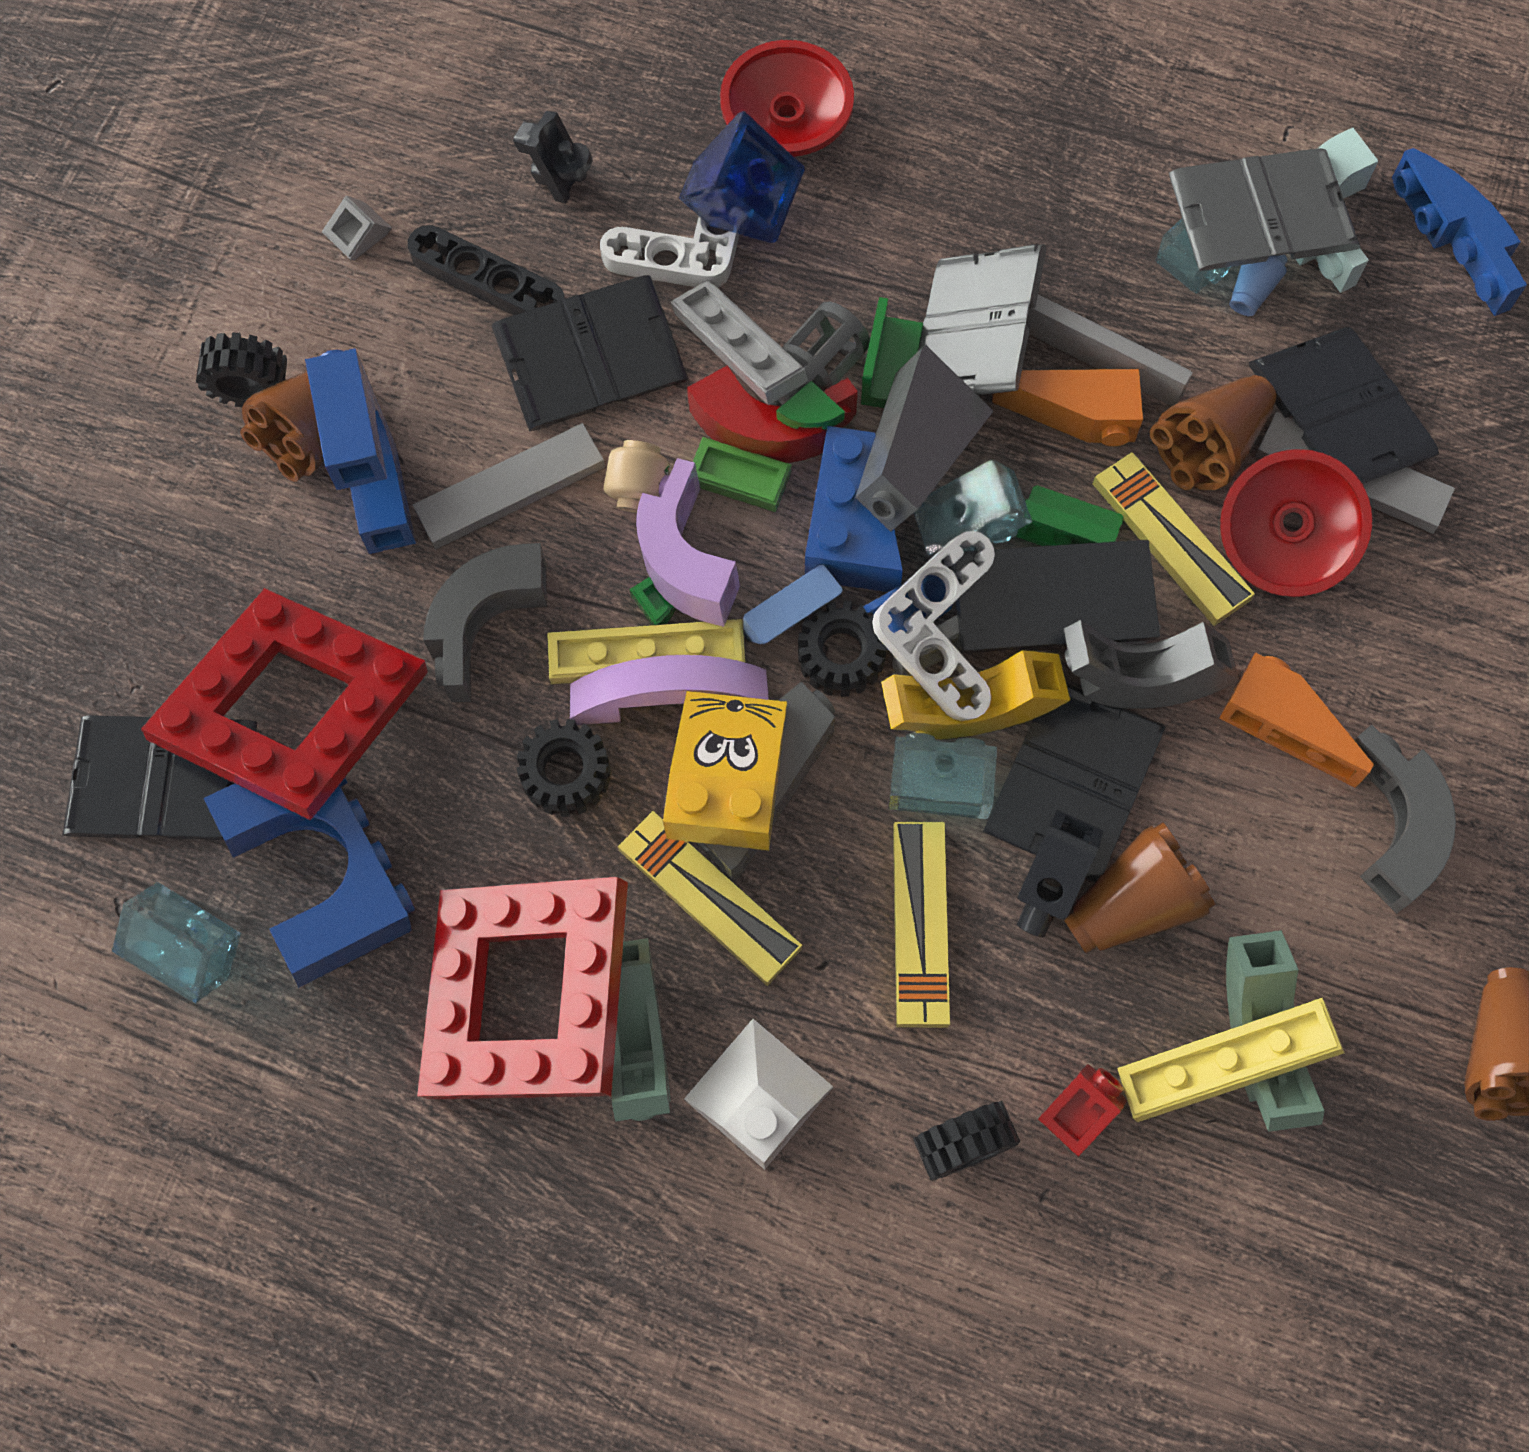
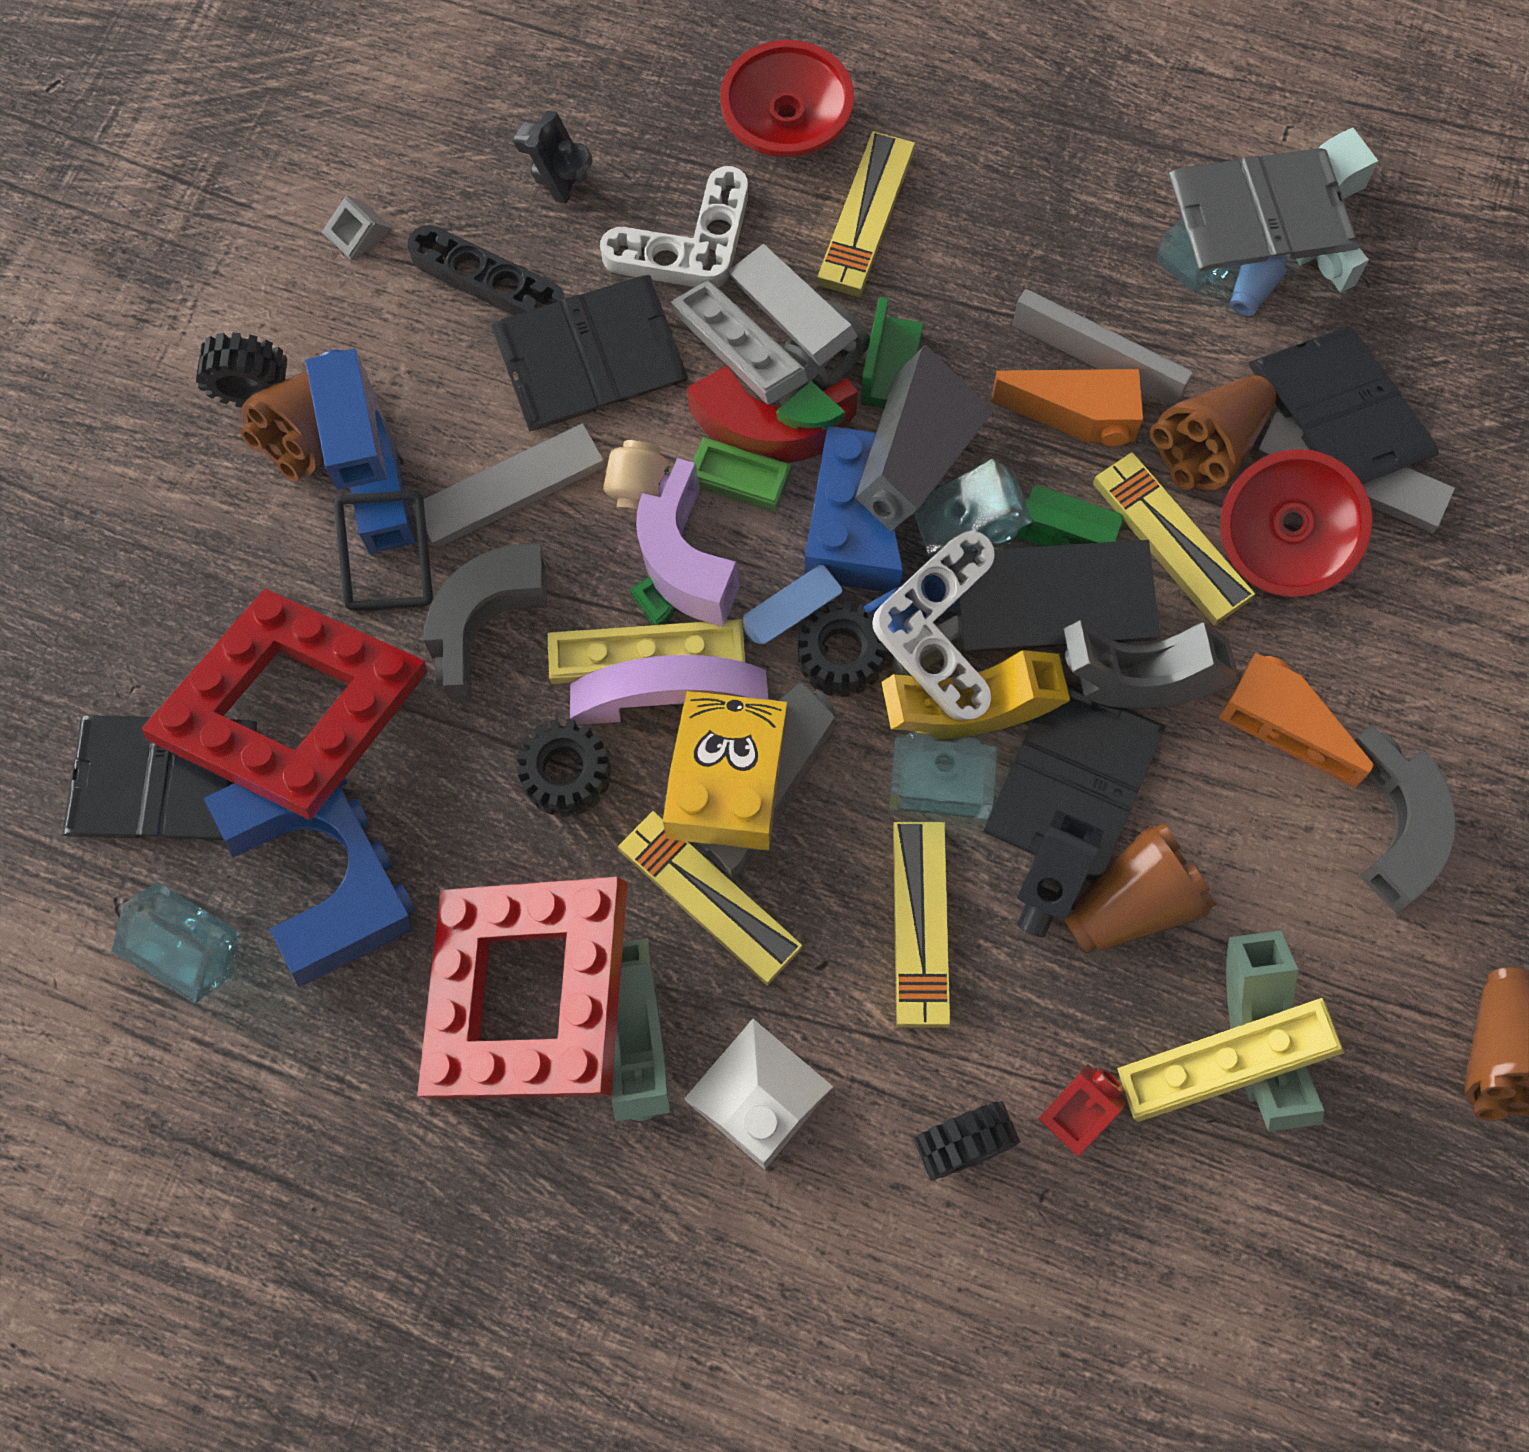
clear blue slope [679,111,805,243] -> none
piece [918,244,1046,395] -> none
blue slope [1392,148,1527,316] -> none
none -> black piece [334,490,433,611]
none -> light grey tile [728,244,858,366]
none -> light yellow tile [817,131,915,298]

